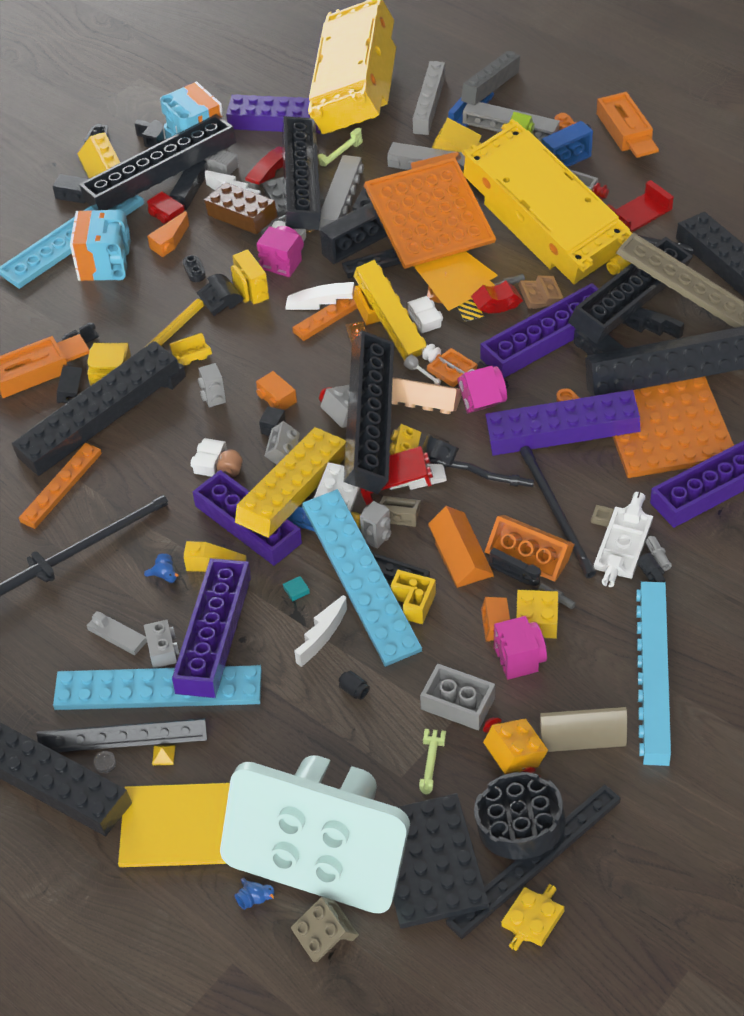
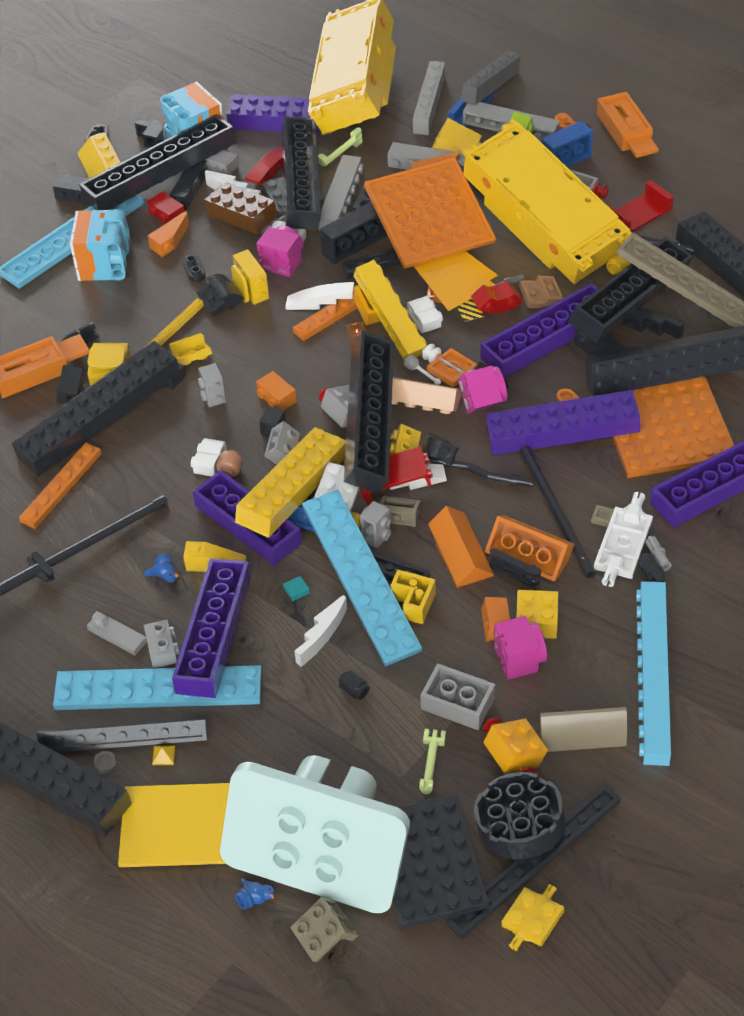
dark grey bar [539,583,576,609] -> none

